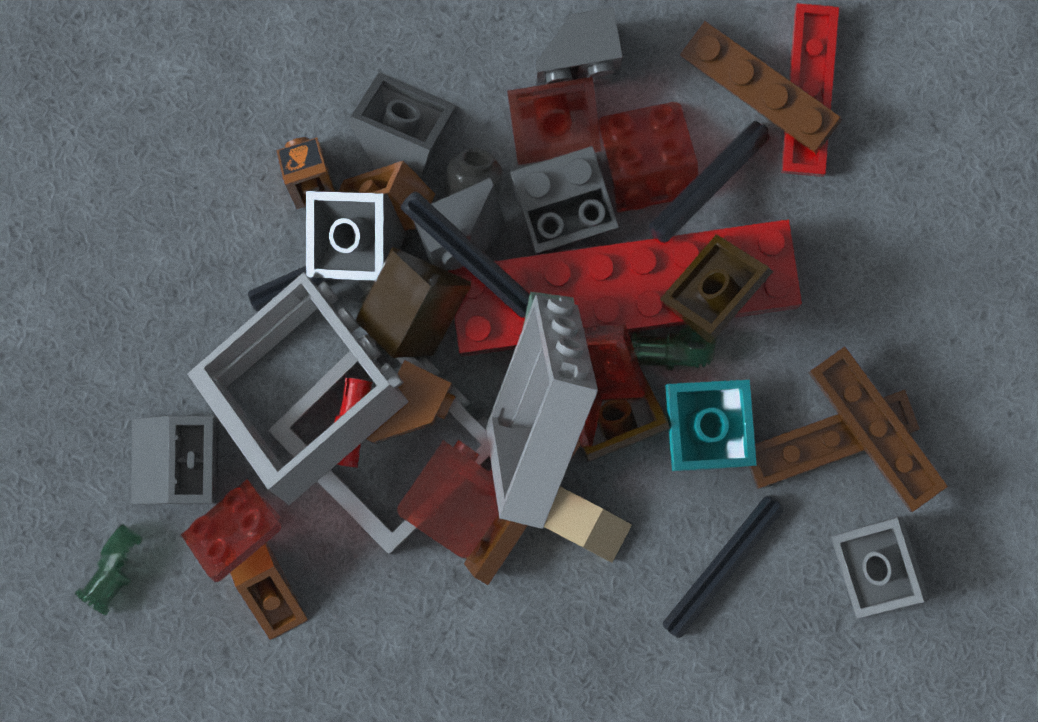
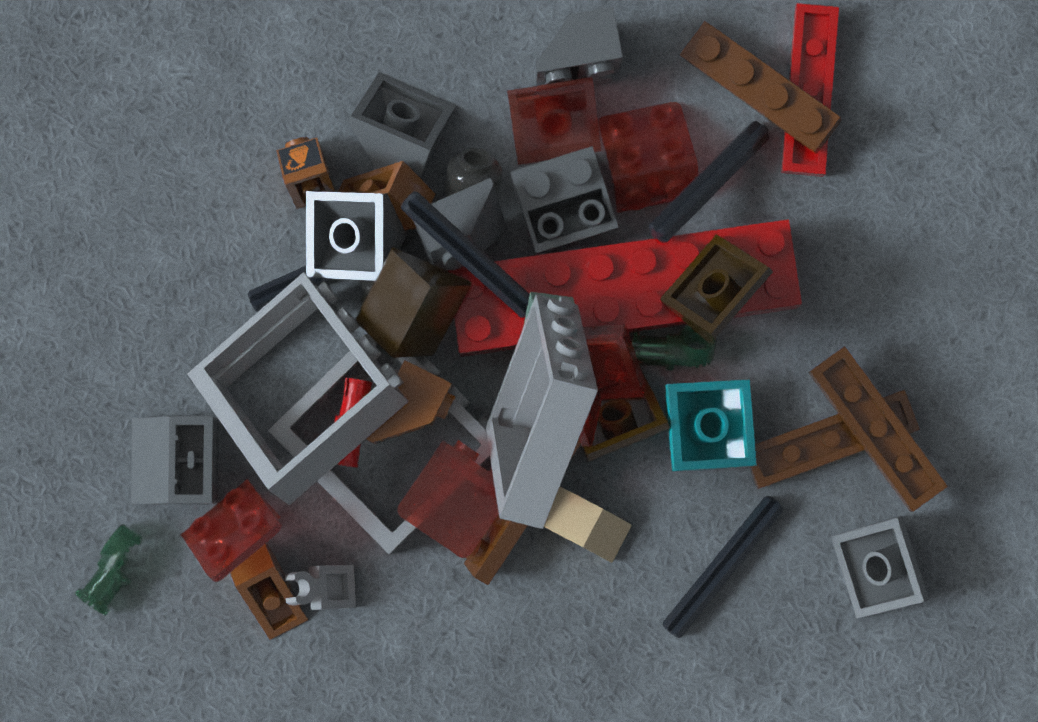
none -> light grey plate [285,565,356,610]

